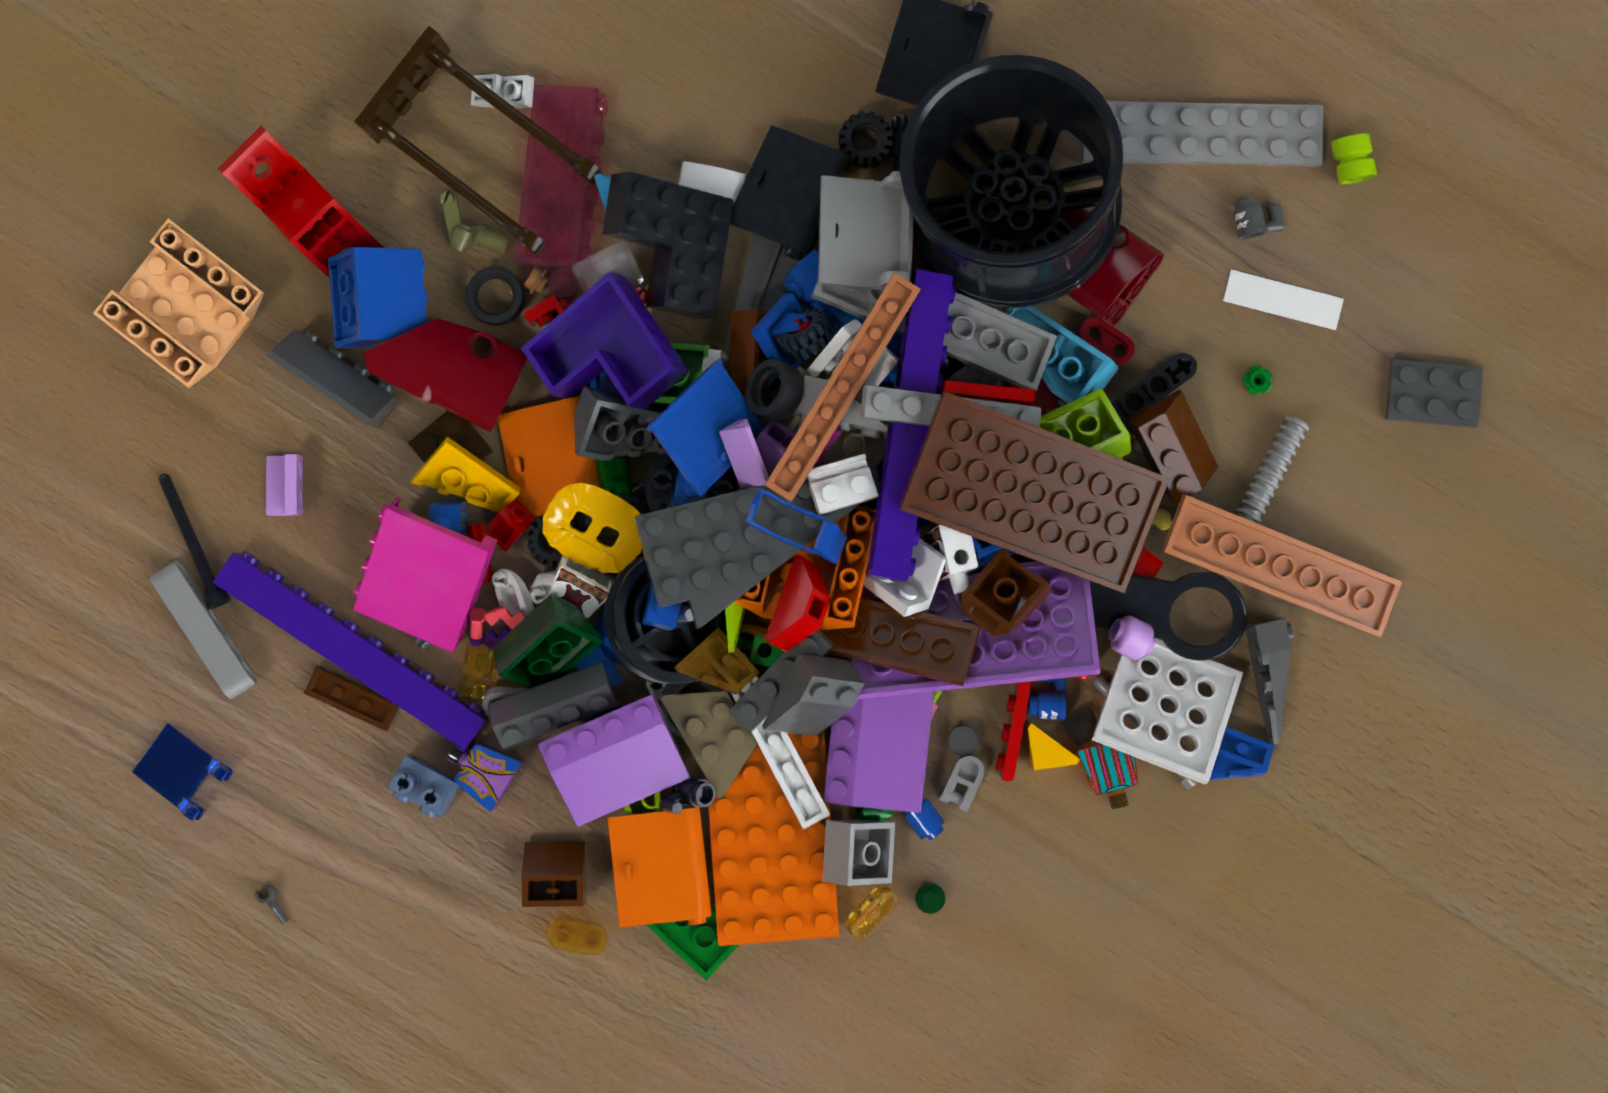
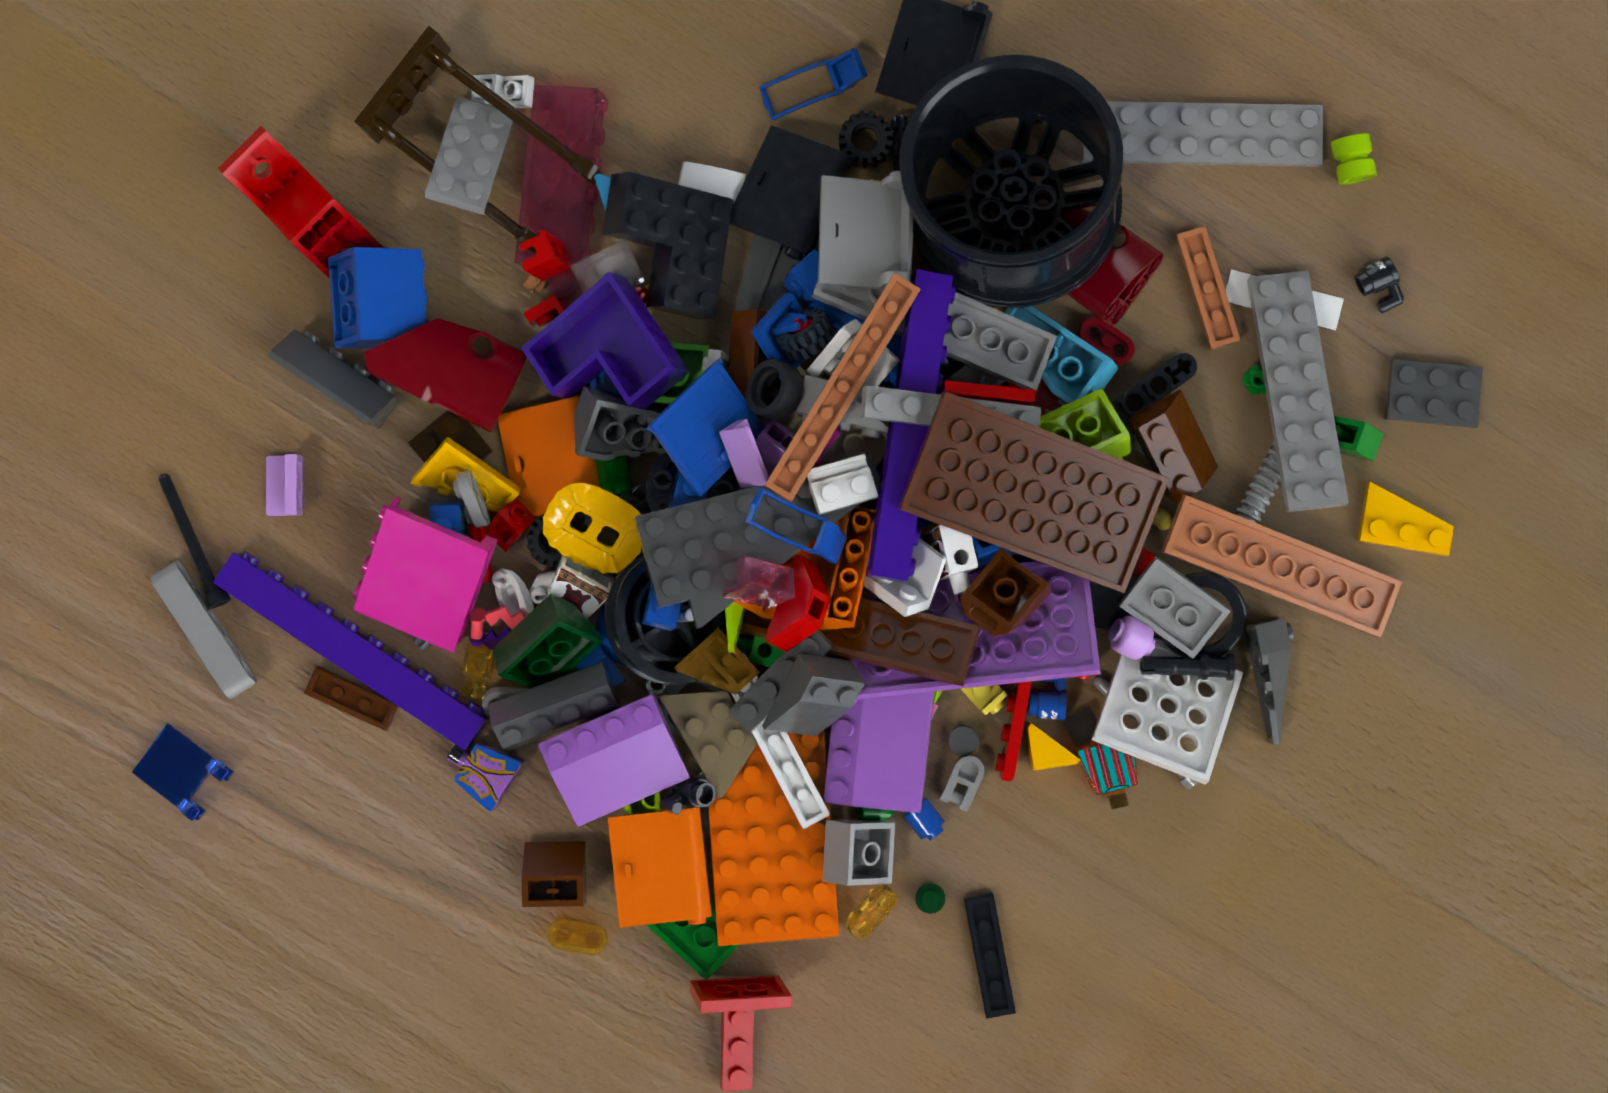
light nougat slope [93,218,264,388] -> none
dark grey hand [255,885,288,924] -> none
sand blue brick [388,754,460,818] -> none
olive pin [440,188,510,255] -> none
black tyre [466,267,525,326] -> none
blue wing [1209,727,1275,780] -> none
dark grey piece [1234,197,1285,240] -> none
none -> light grey plate [424,96,513,215]
none -> light grey plate [453,470,490,528]
none -> red hinge [519,230,573,281]
none -> piece [690,975,792,1091]
none -> clear pink panel [723,556,795,608]
none -> blue piece [759,48,868,120]
none -> light yellow bracket [961,685,1007,715]
none -> black tile [963,893,1016,1019]
none -> light grey plate [1119,556,1231,659]
none -> black pin [1140,653,1235,681]
none -> nougat plate [1175,226,1241,350]
none -> light grey plate [1247,271,1349,512]
none -> green slope [1334,416,1384,461]
none -> black piece [1354,256,1404,314]
none -> yellow wing [1357,481,1454,556]

